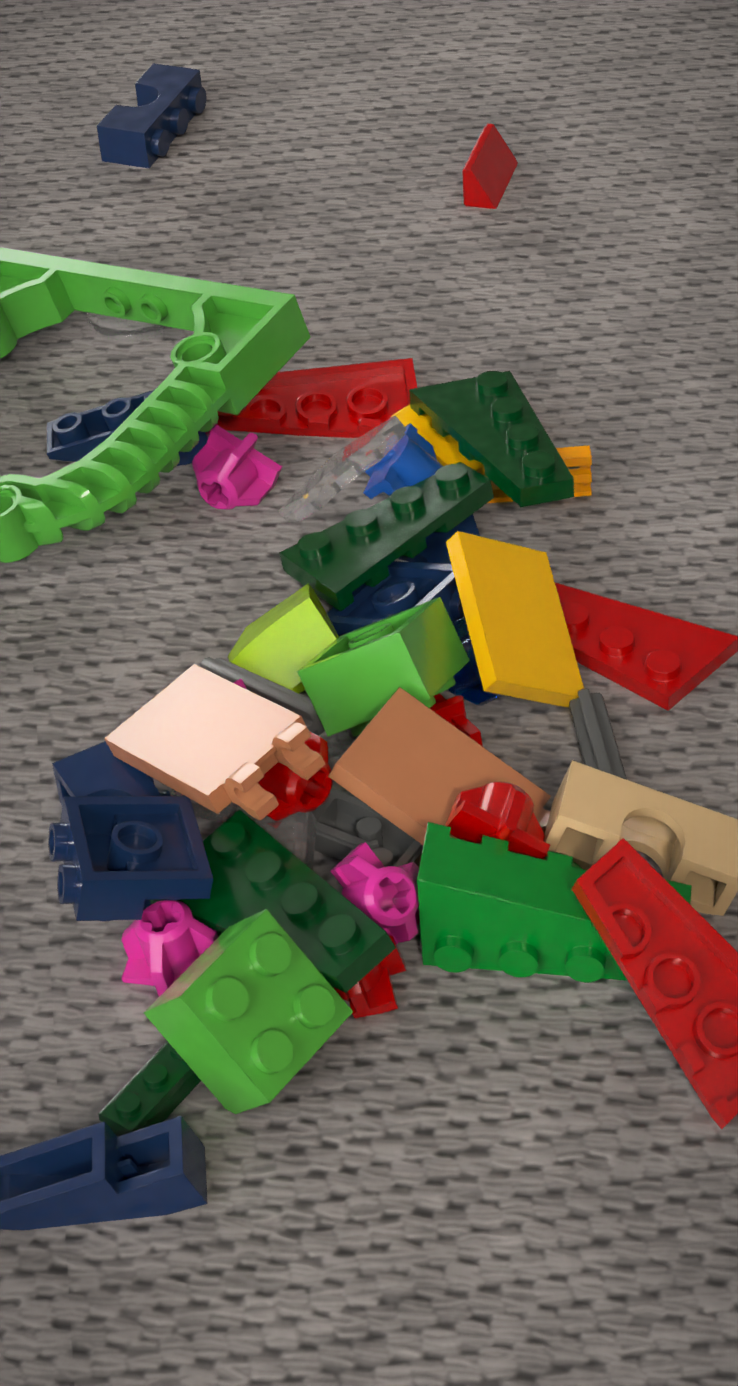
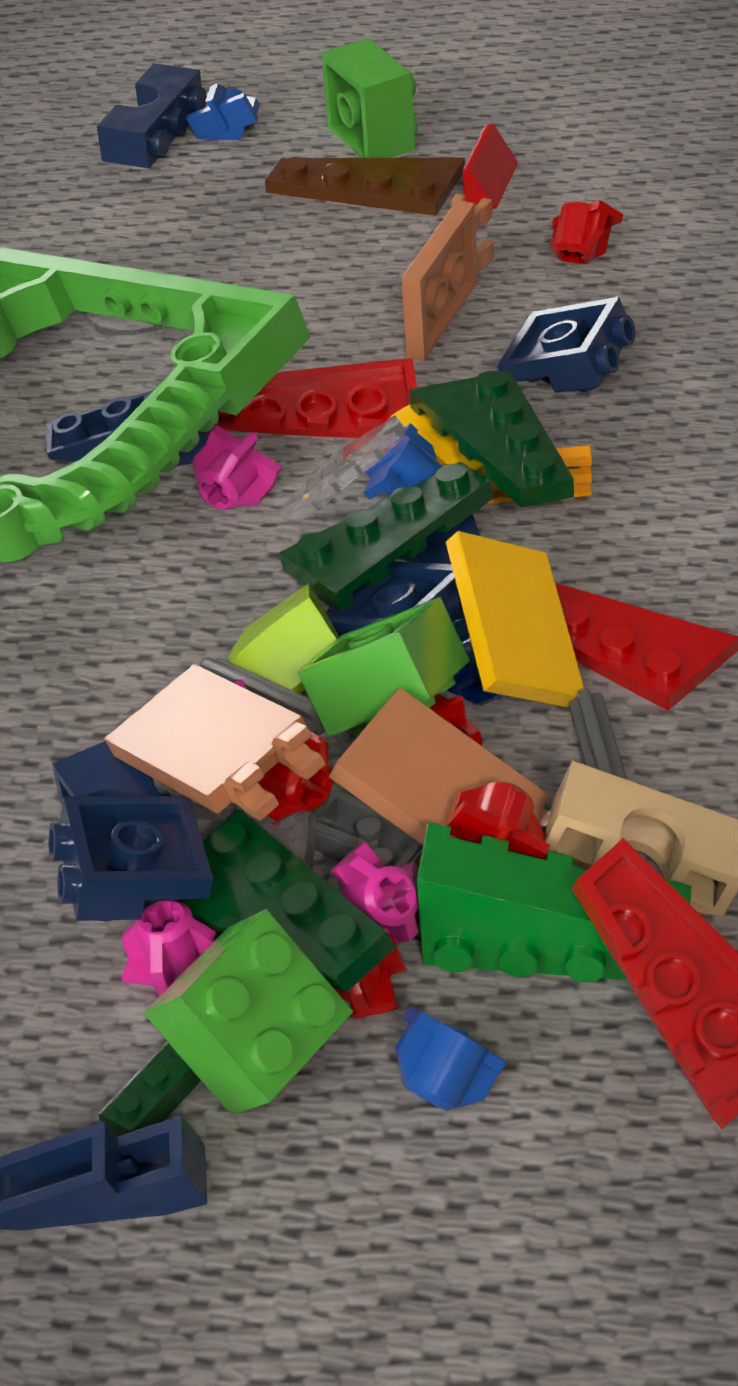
none -> blue piece [186,84,260,140]
none -> reddish brown wing [265,157,465,216]
none -> bright green brick [321,38,418,158]
none -> blue piece [395,1007,507,1111]
none -> nougat tile [401,194,494,361]
none -> dark blue plate [497,297,636,393]
none -> red piece [550,200,623,264]

